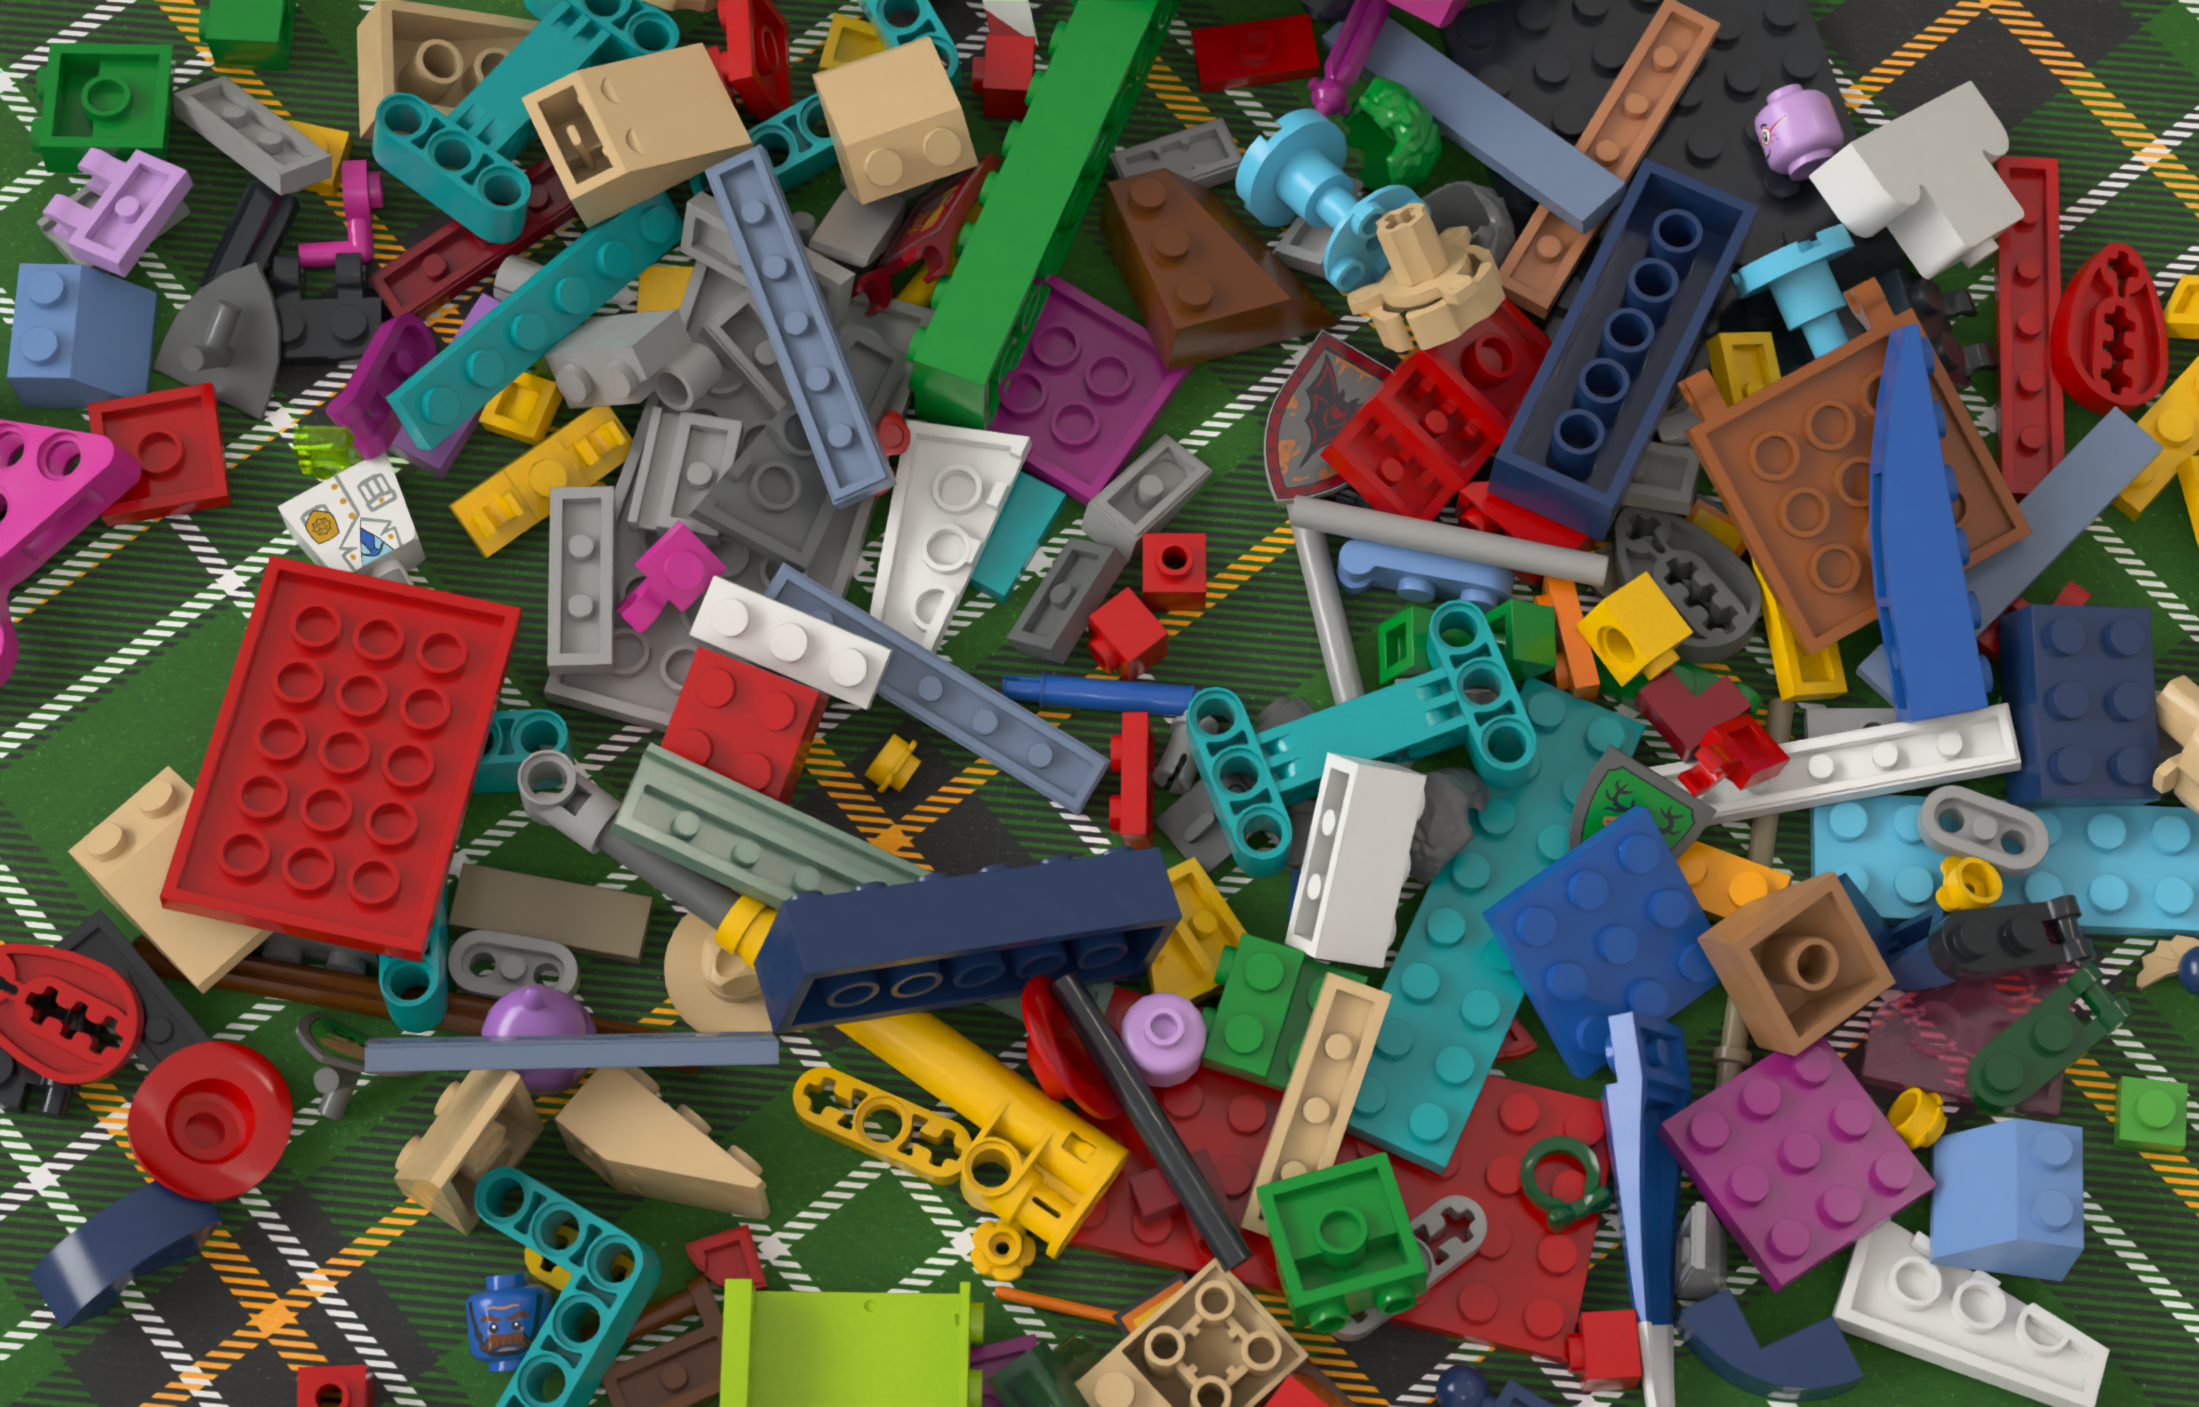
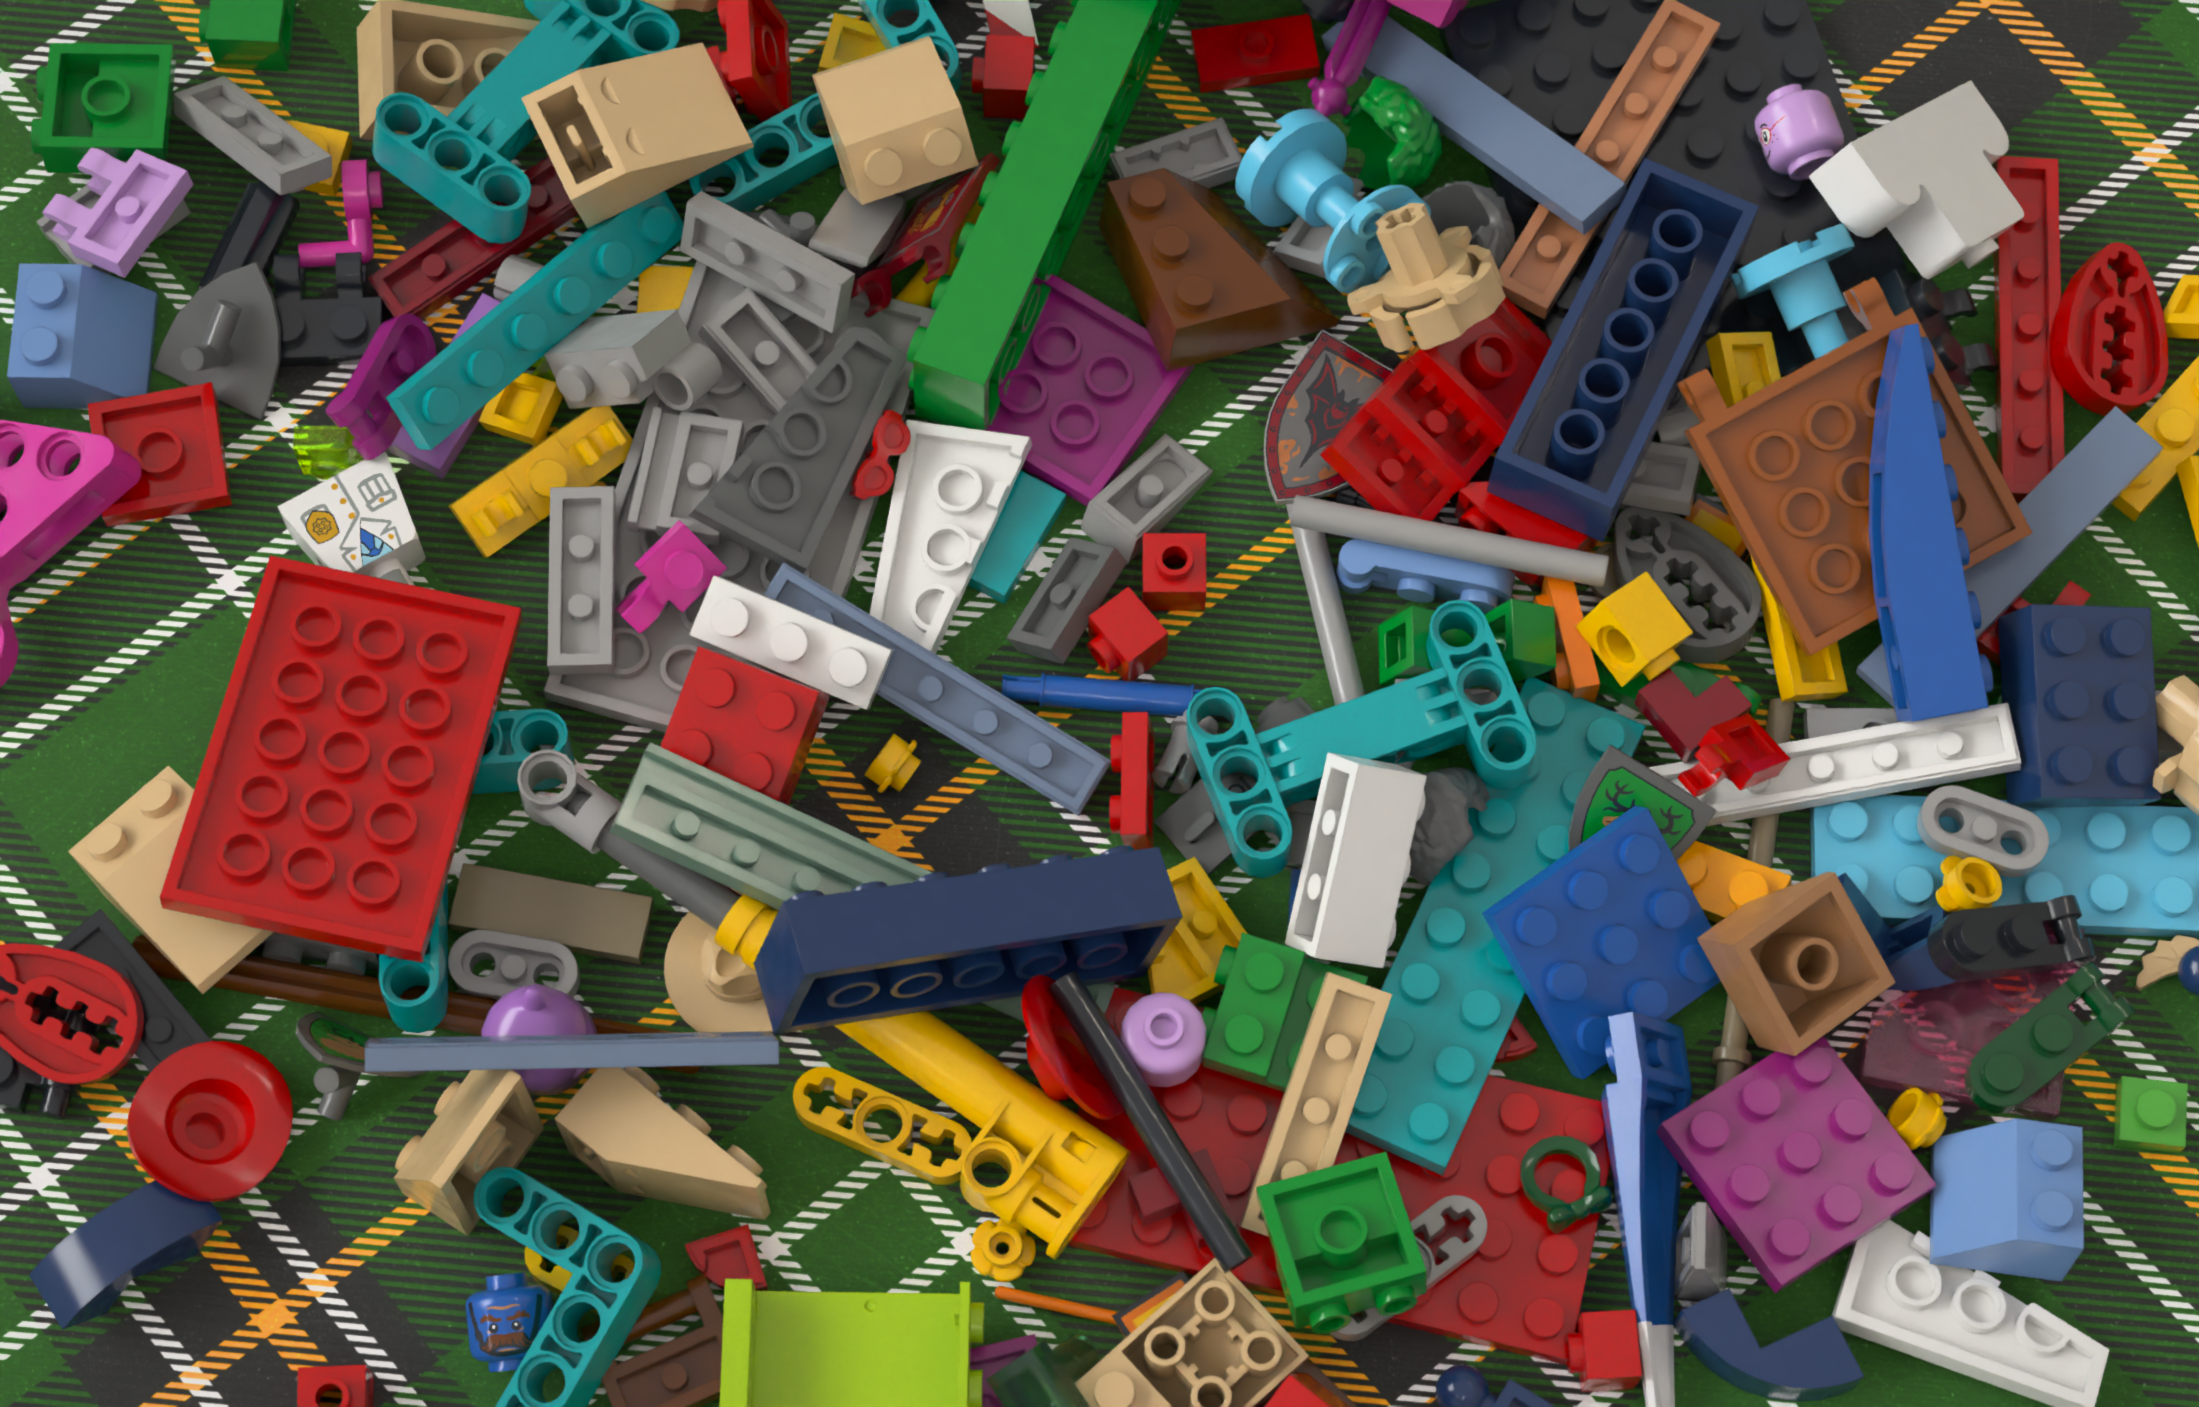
sand blue tile [704,144,897,510] -> none

